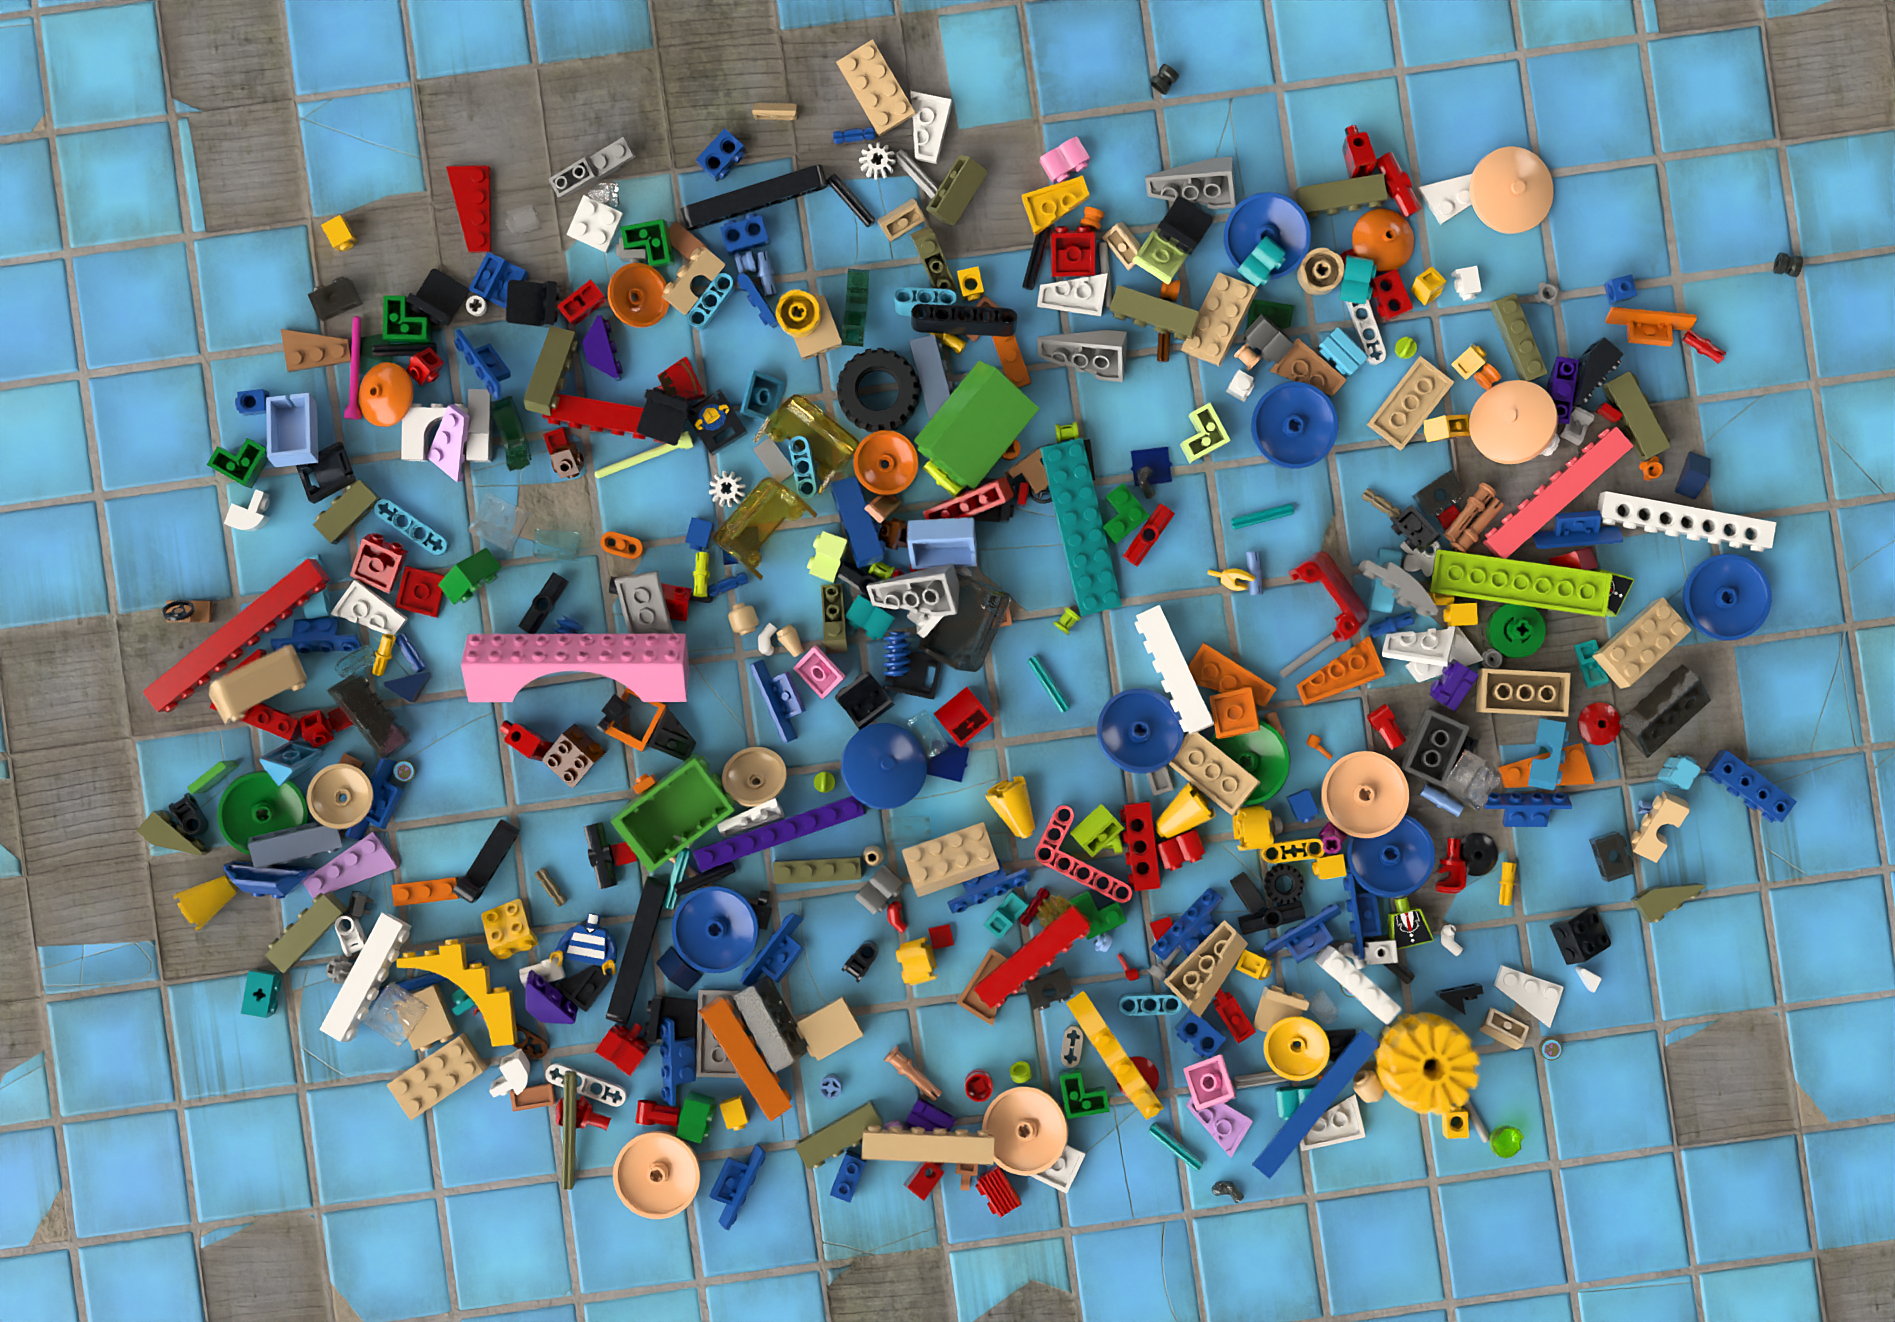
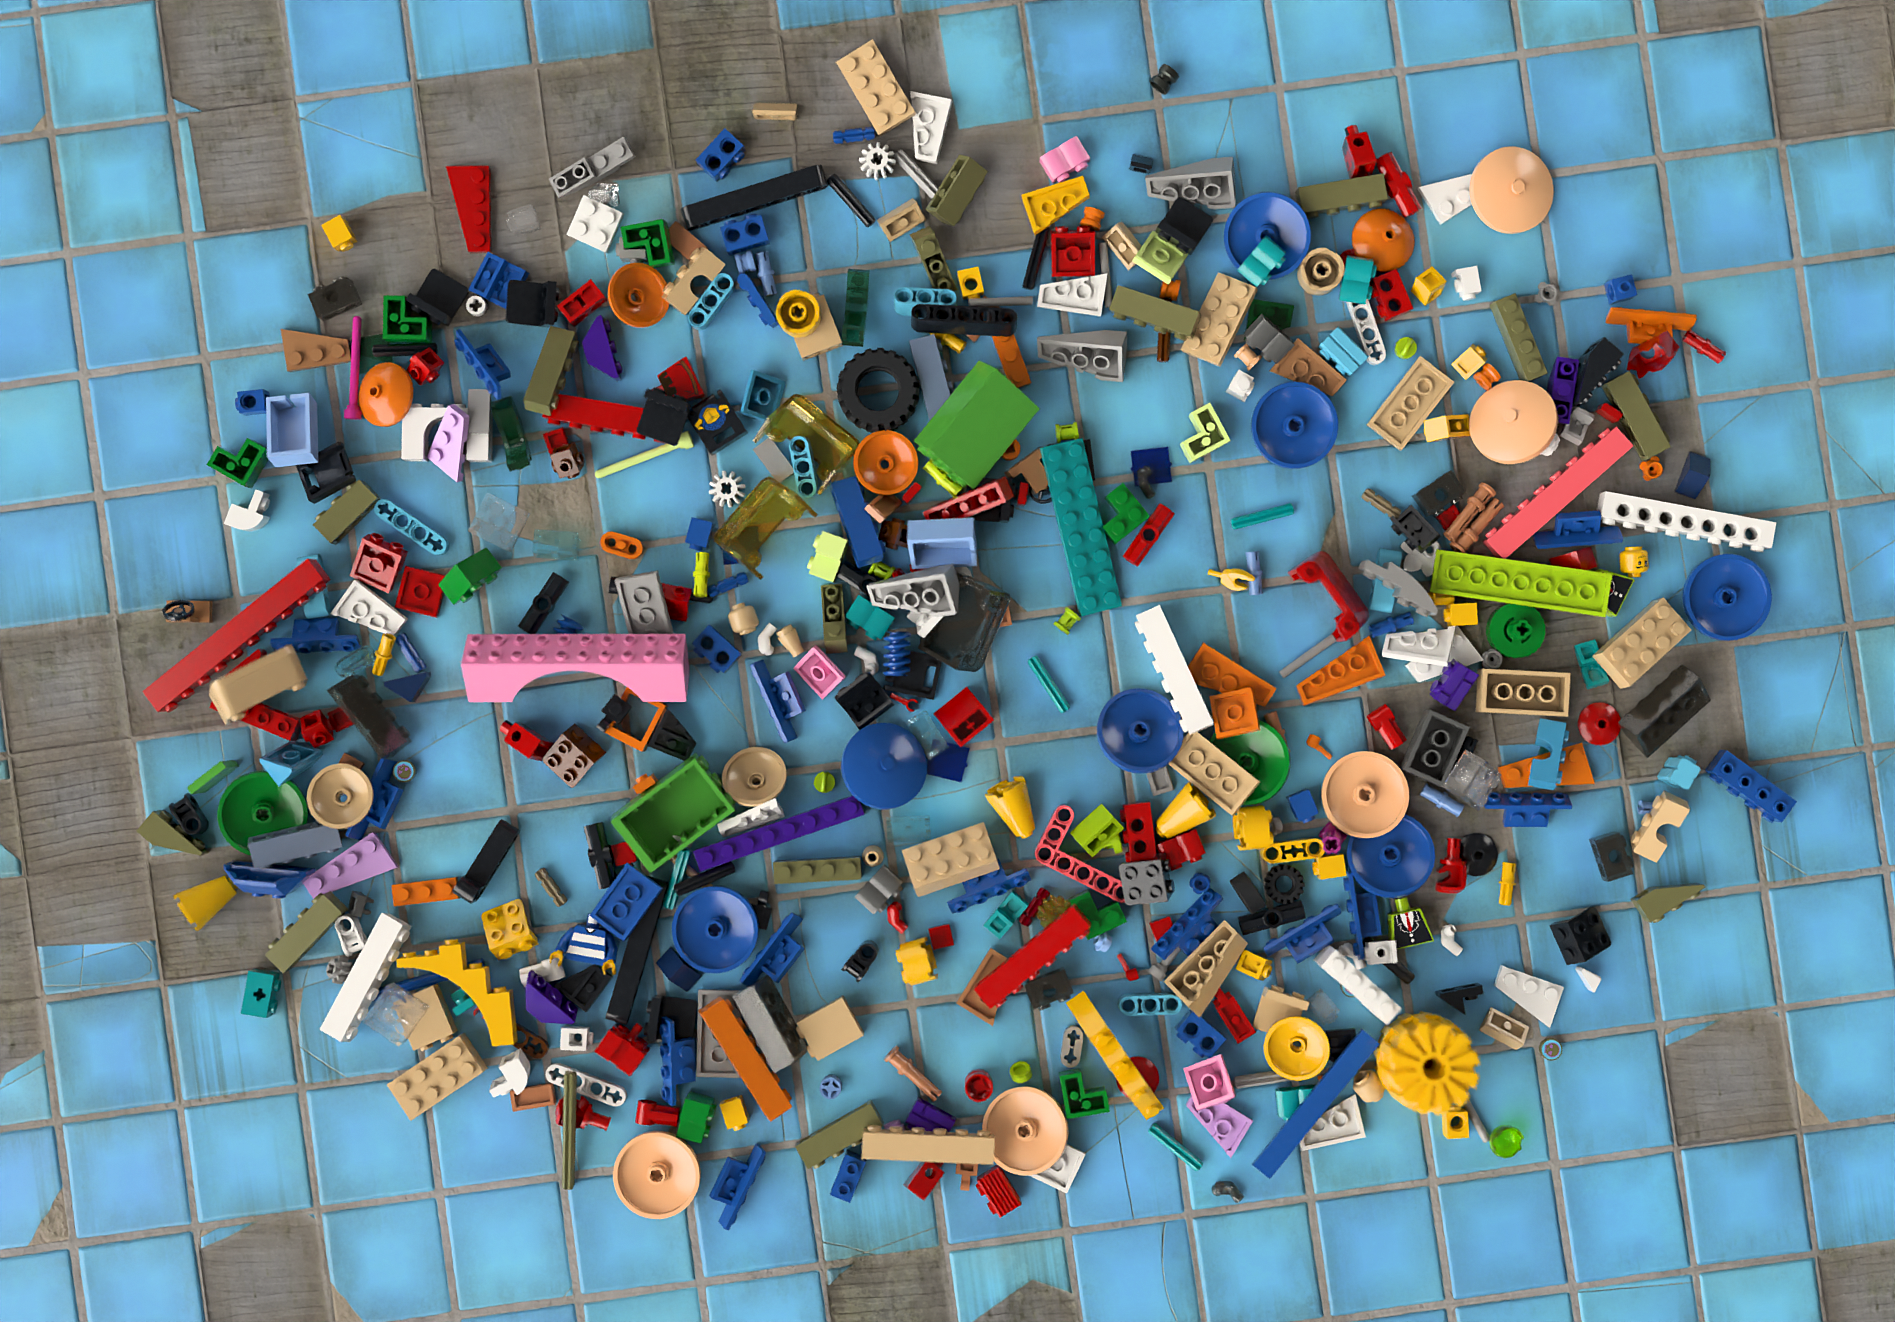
pearl dark grey wheel [1773,252,1803,277] -> none
none -> white brick [560,1025,594,1051]
none -> blue plate [589,863,663,942]
none -> blue brick [691,625,743,673]
none -> white arm [854,646,879,675]
none -> red hand [890,693,919,712]
none -> red tile [902,482,922,504]
none -> light grey bar [968,296,1033,307]
none -> bracket [1119,852,1175,905]
none -> black slope [1129,154,1153,174]
none -> blue plate [1189,873,1211,894]
none -> yellow head [1619,546,1649,577]
none -> red piece [1627,331,1680,379]

